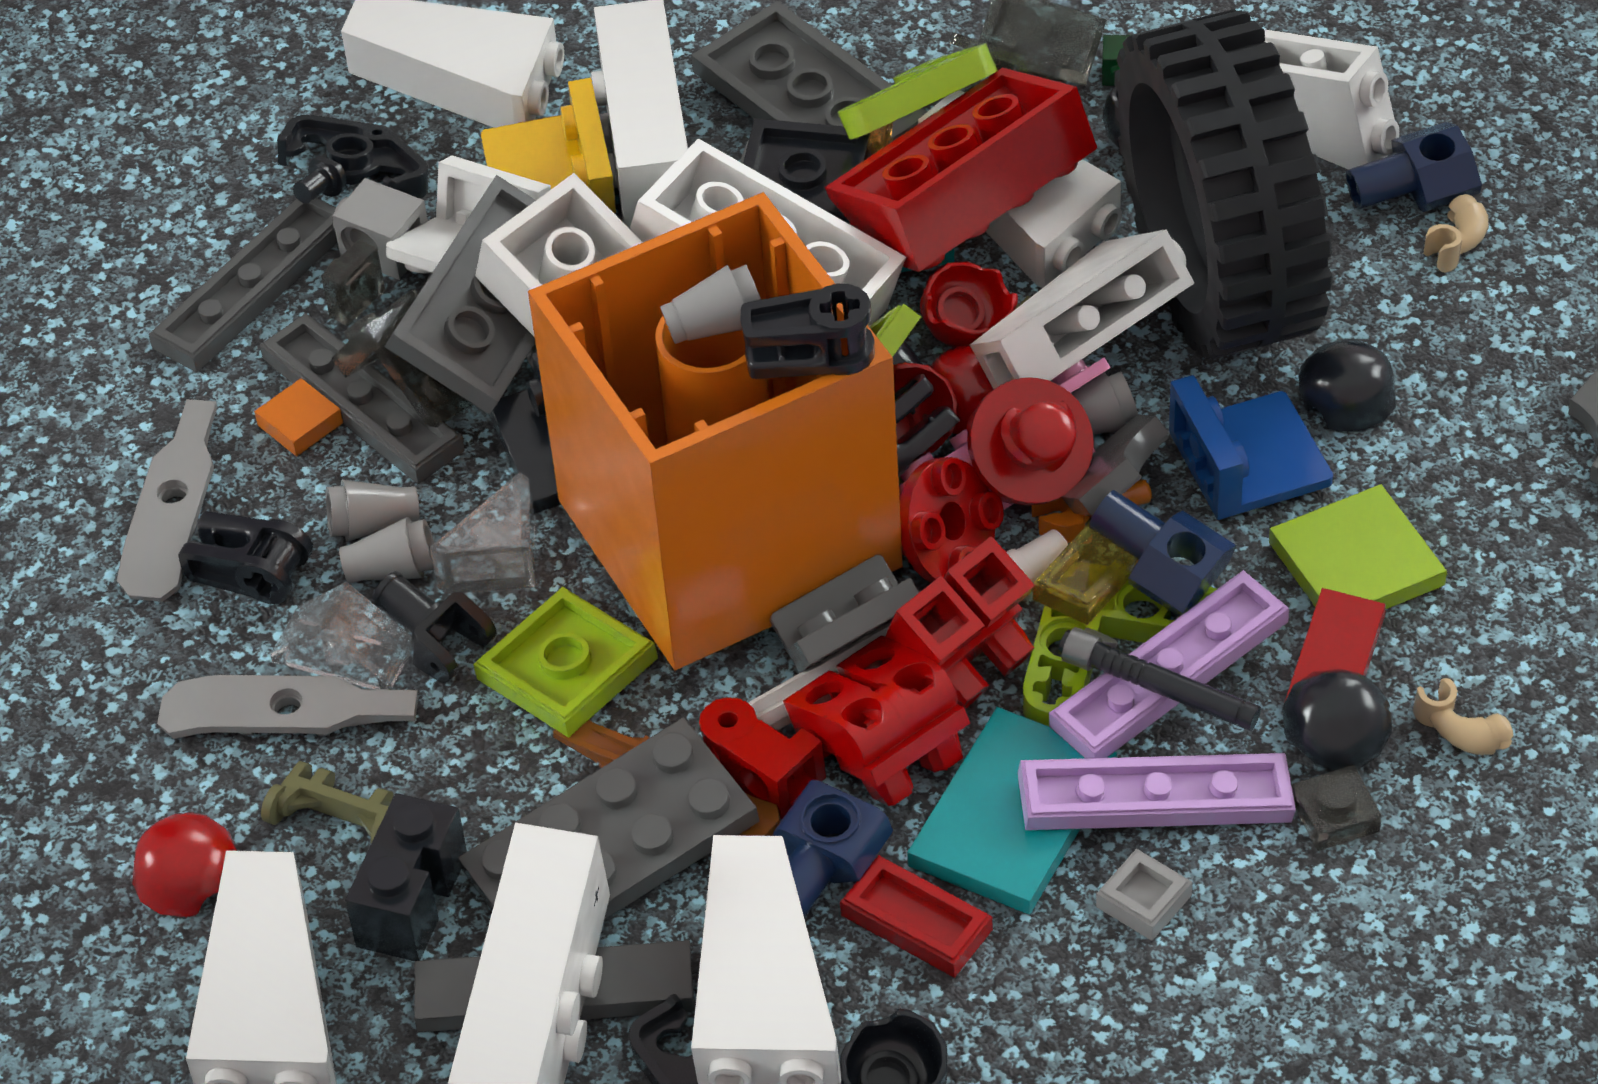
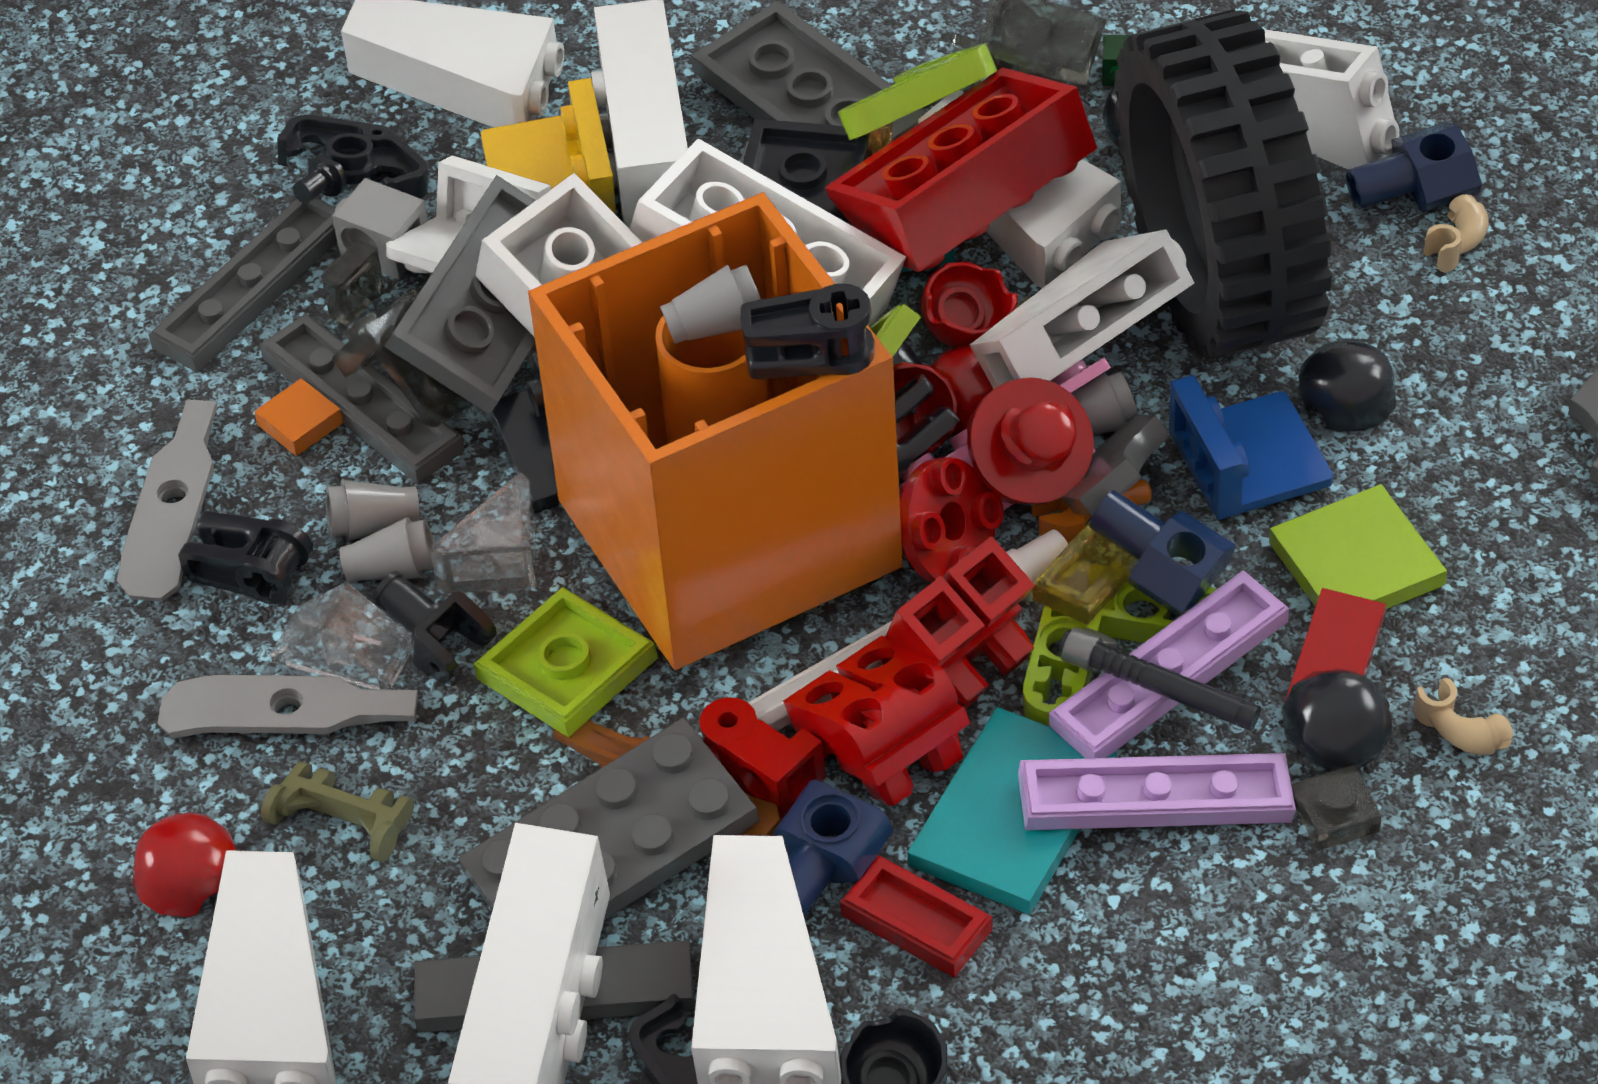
black brick [345,793,467,961] -> none
dark grey bracket [769,555,919,673] -> none
light grey tile [1096,848,1192,941] -> none

